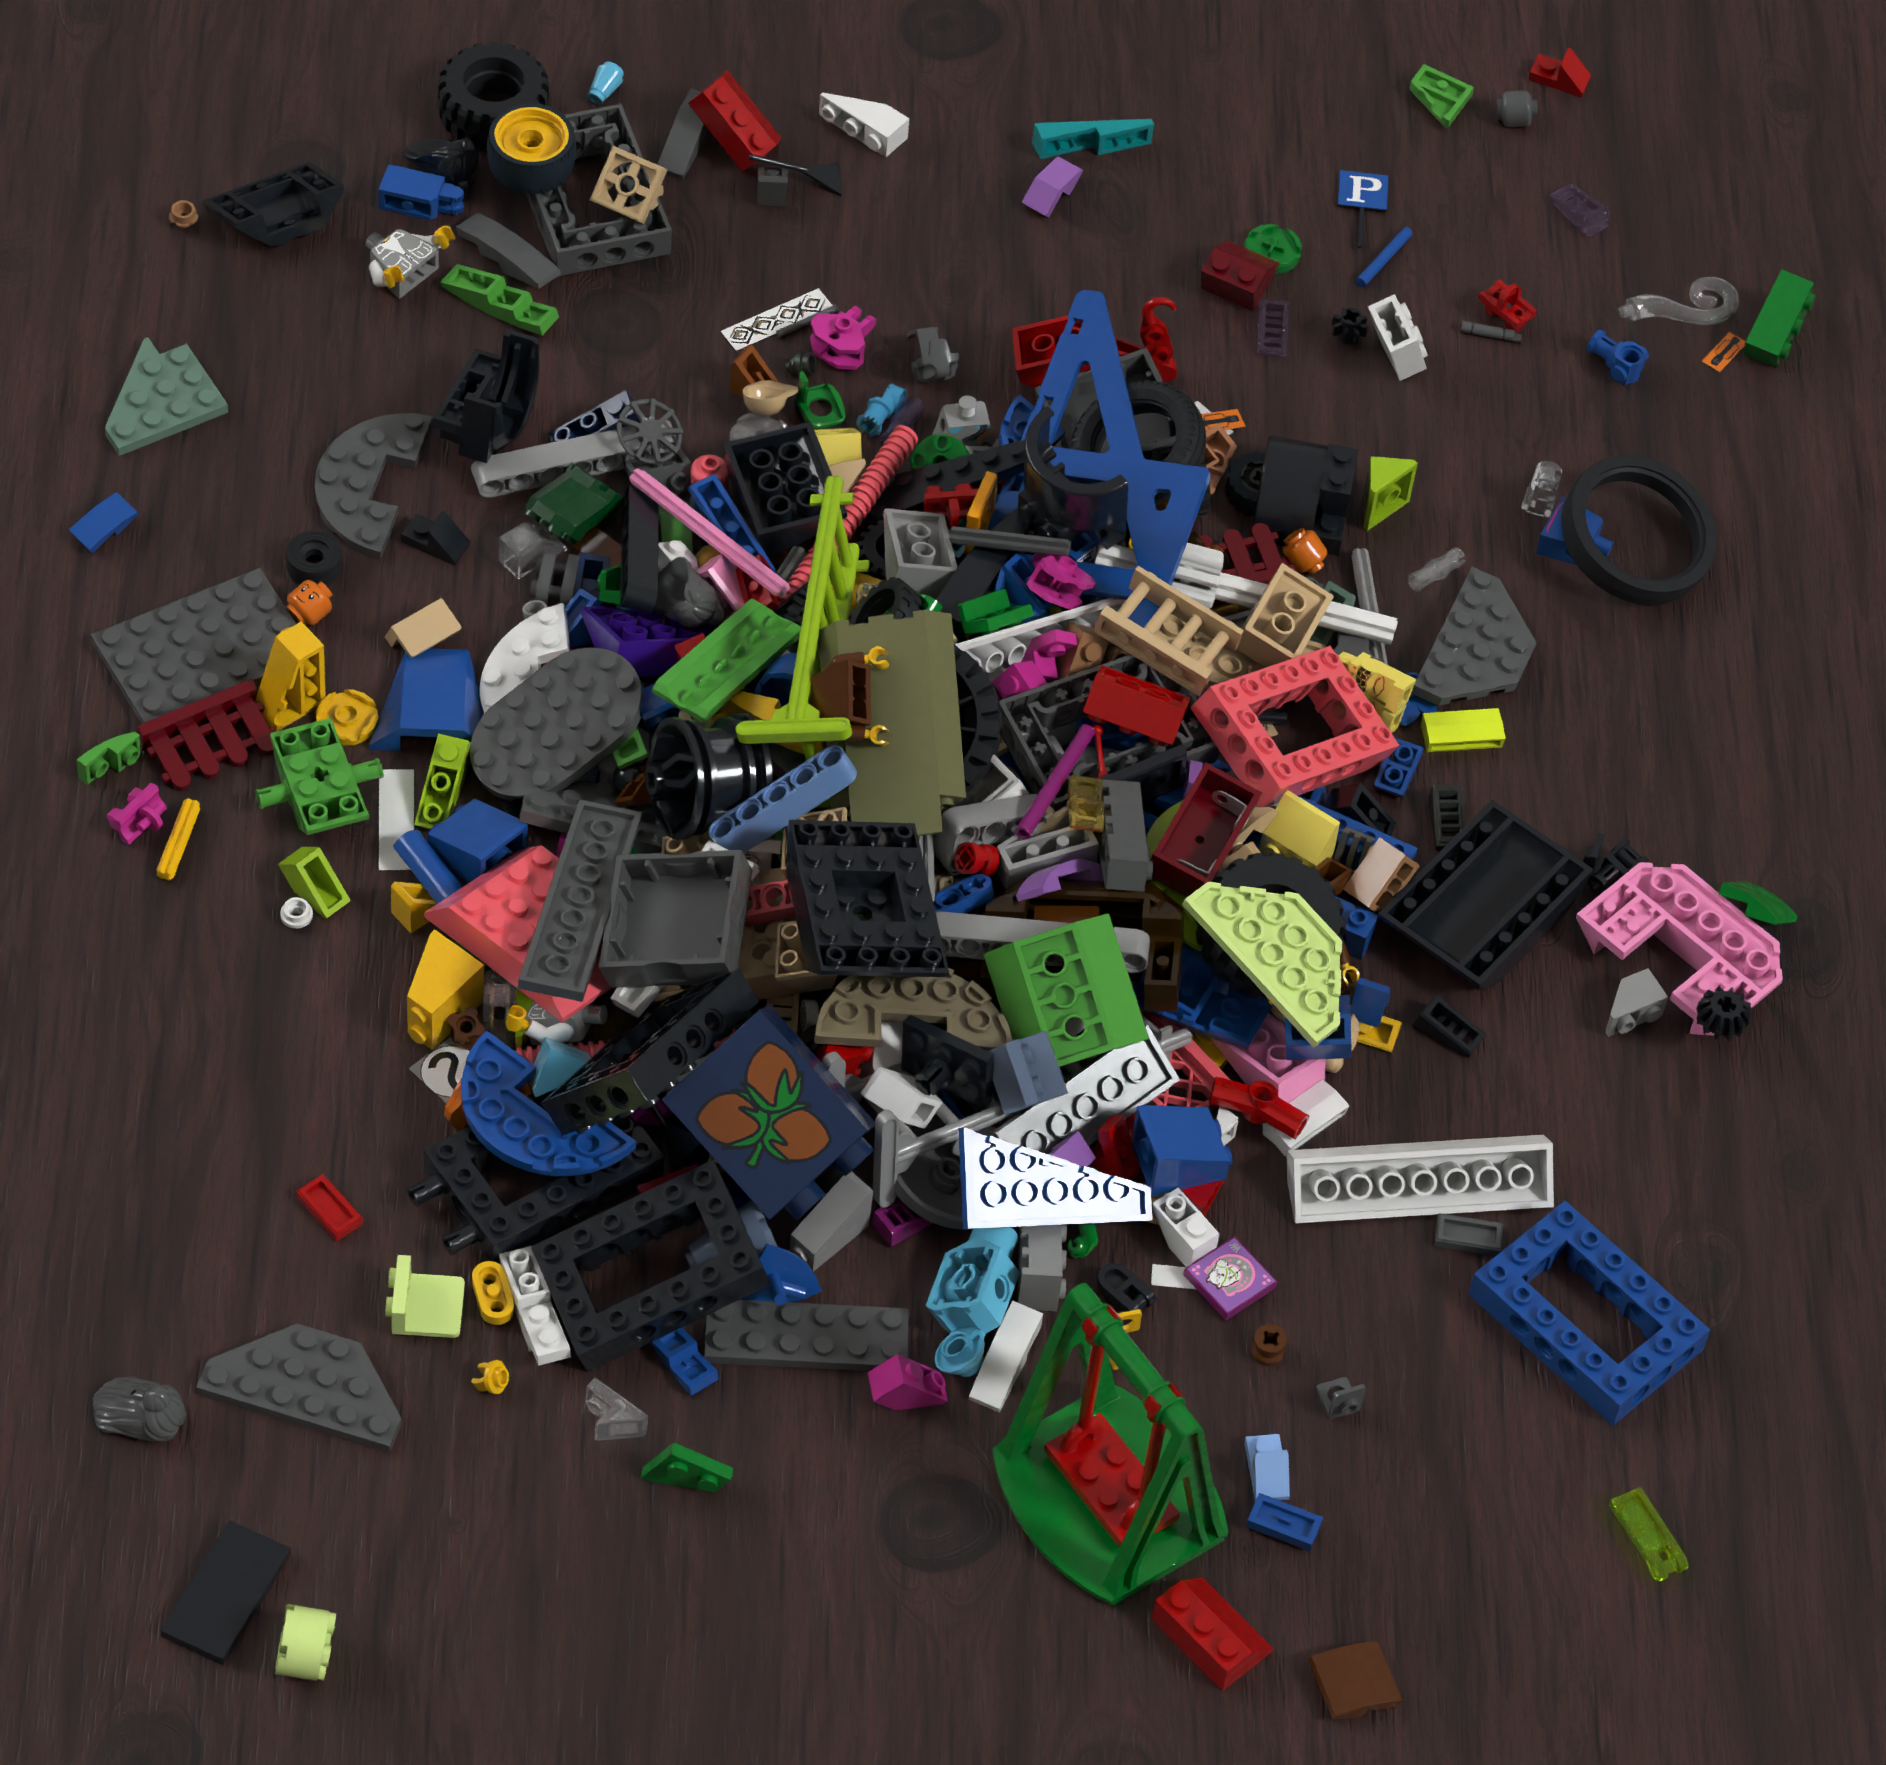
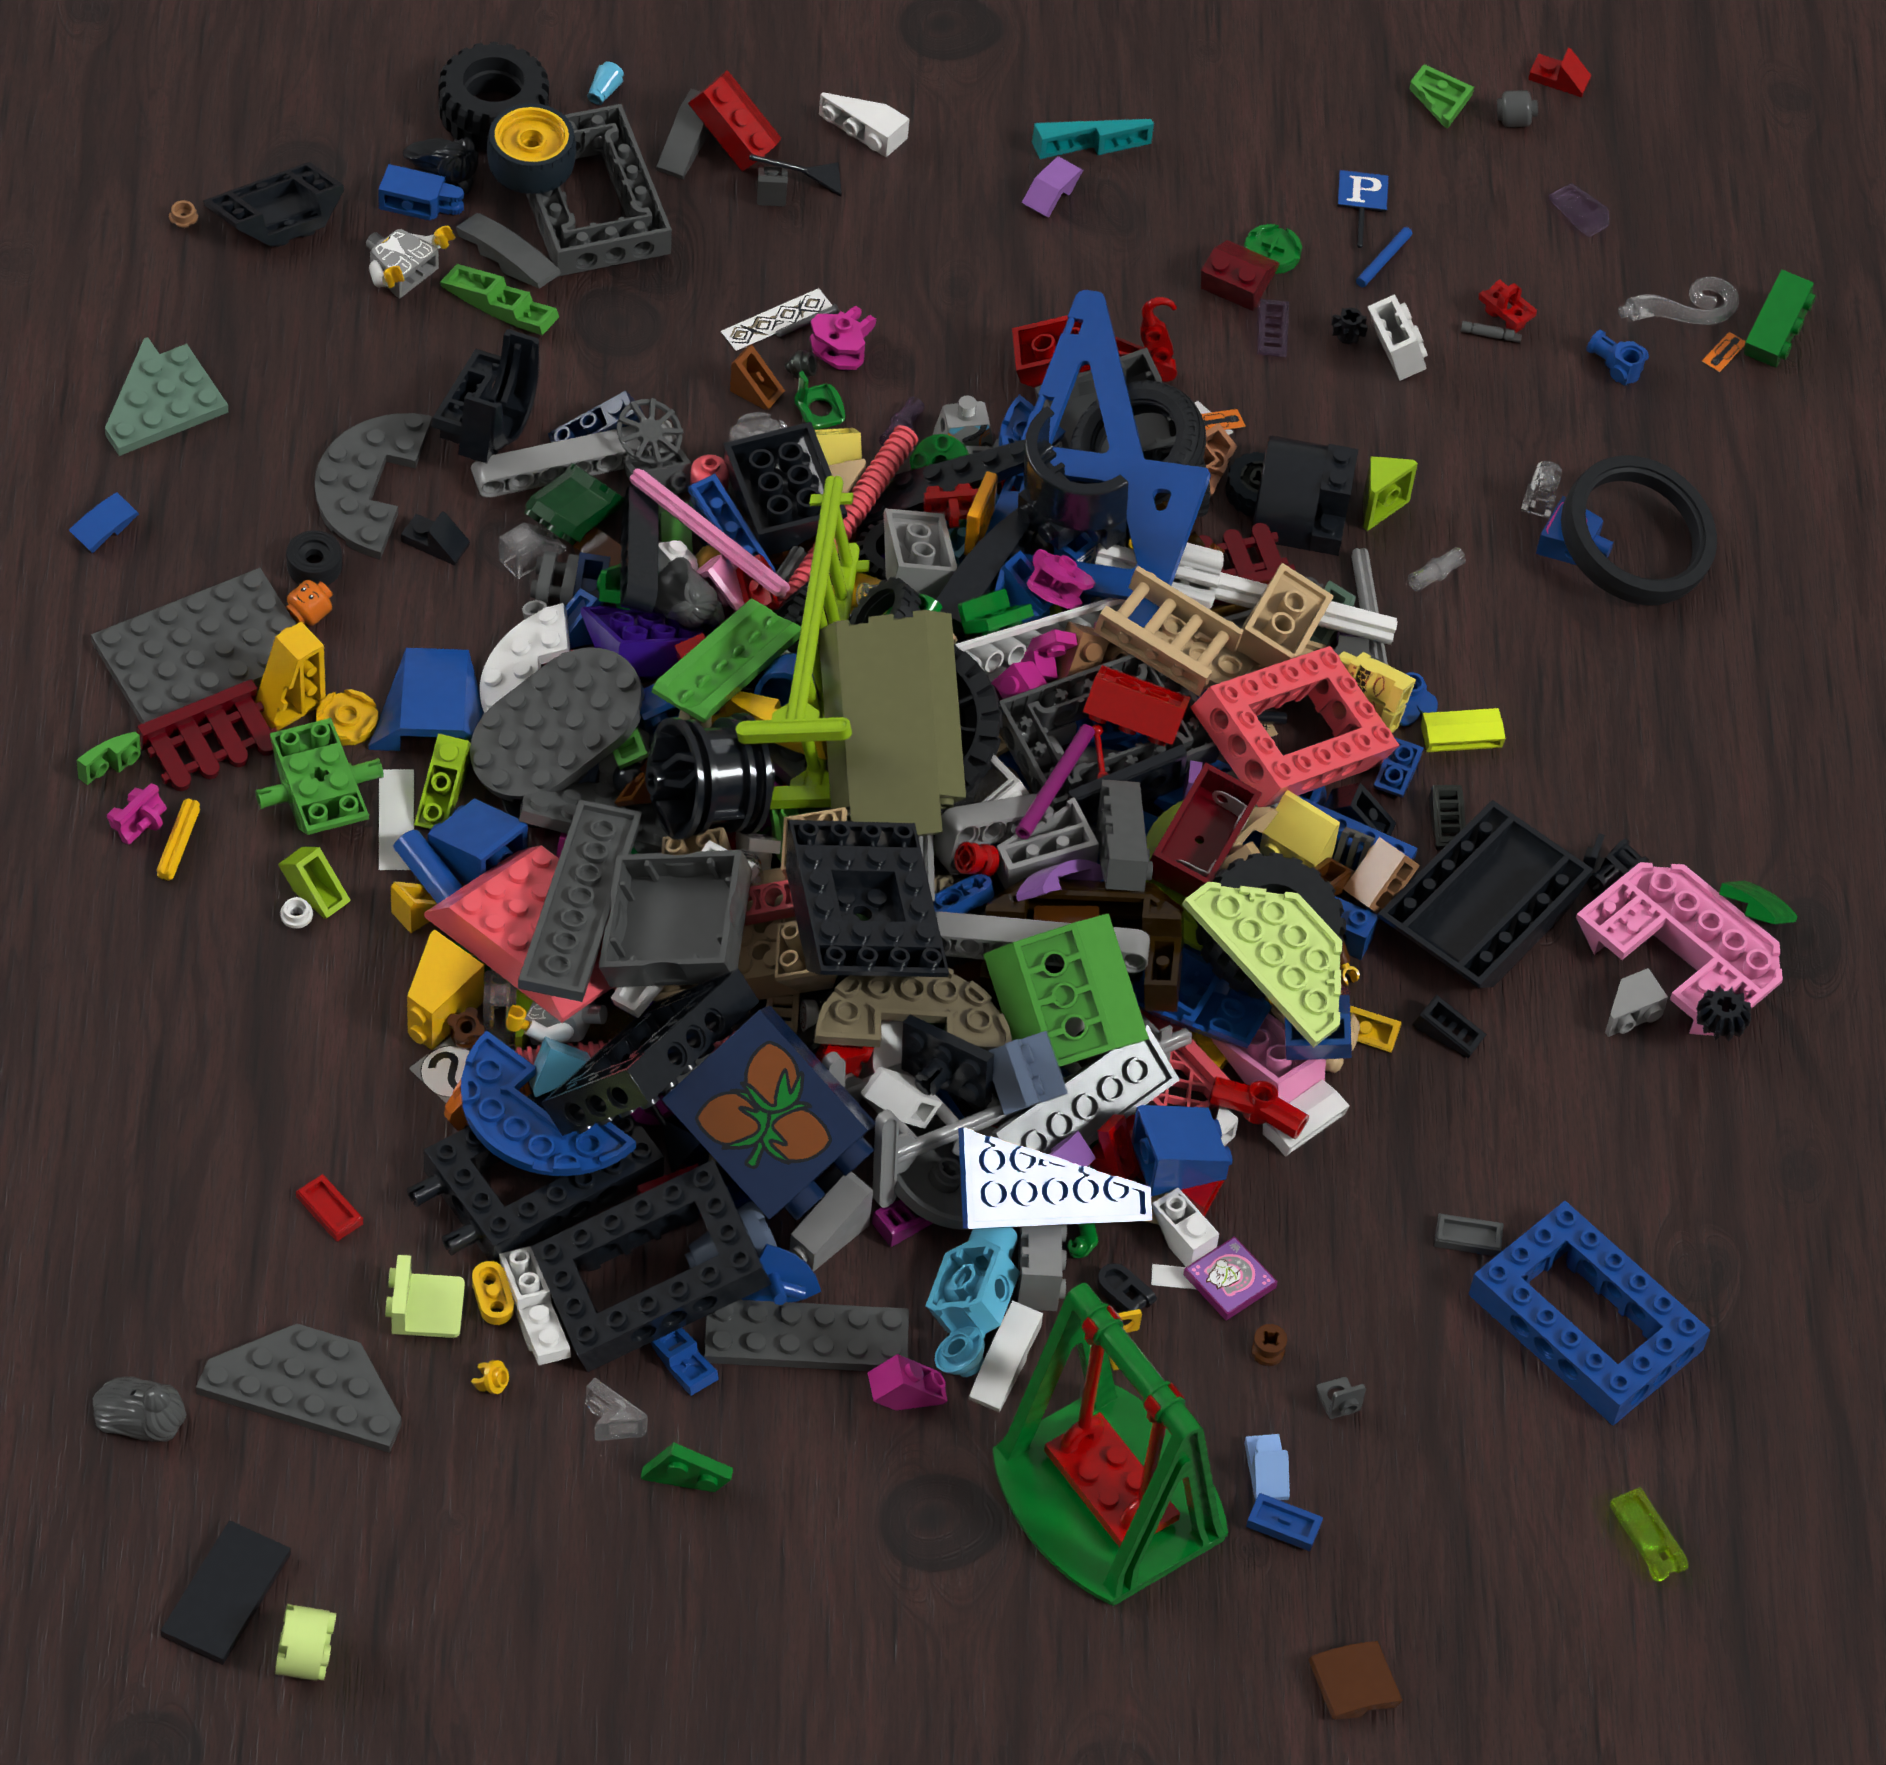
tan panel [385,598,461,658] -> none
tan piece [590,146,667,224] -> none
medium blue beam [708,745,857,853] -> none
tan cap [743,380,798,416] -> none
reddish brown torso [808,646,890,747] -> none
dark azure connector [856,383,907,437] -> none
dark grey piece [906,327,959,384] -> none
dark grey axle [949,526,1071,556] -> none
clear yellow slope [1068,775,1104,833] -> none
red slope [1151,1577,1274,1691] -> none
orange head [1282,528,1327,575] -> none
white slope [1286,1135,1554,1223] -> none
blue slope [1350,977,1391,1027] -> none
dark grey plate [1411,567,1537,706] -> none

